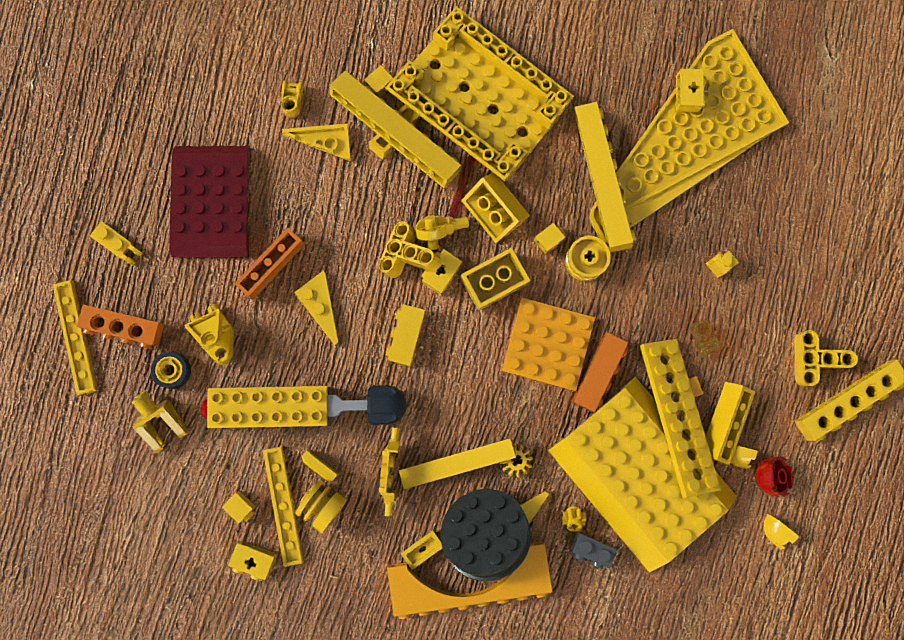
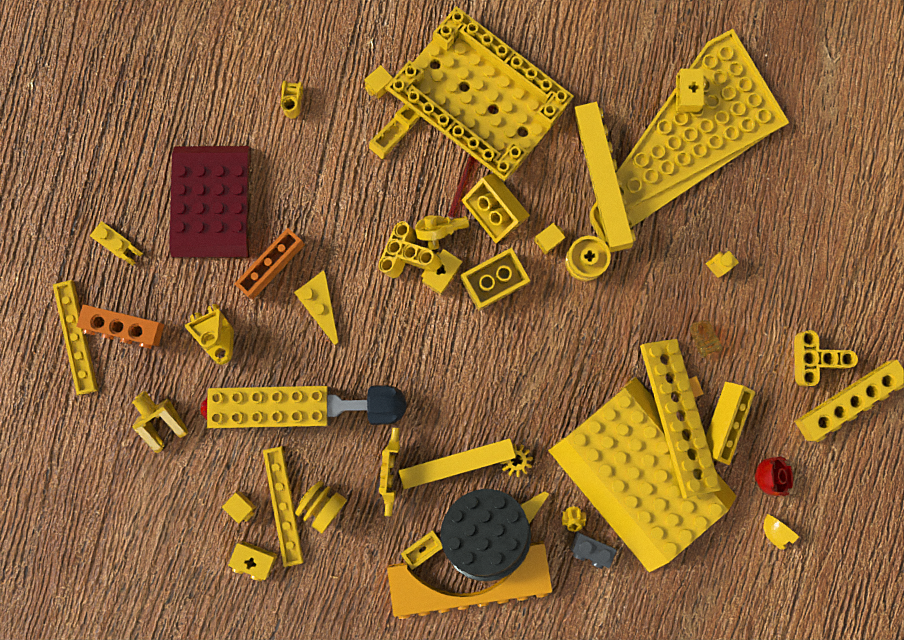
wheel [151,352,191,389] -> none
yellow wing [282,124,351,161] -> none
yellow piece [302,450,339,481] -> none
yellow brick [329,71,461,188] -> none
yellow brick [385,304,425,367] -> none
light orange plate [501,297,595,391] -> none
orange brick [571,332,628,413] -> none
yellow brick [730,446,758,469] -> none

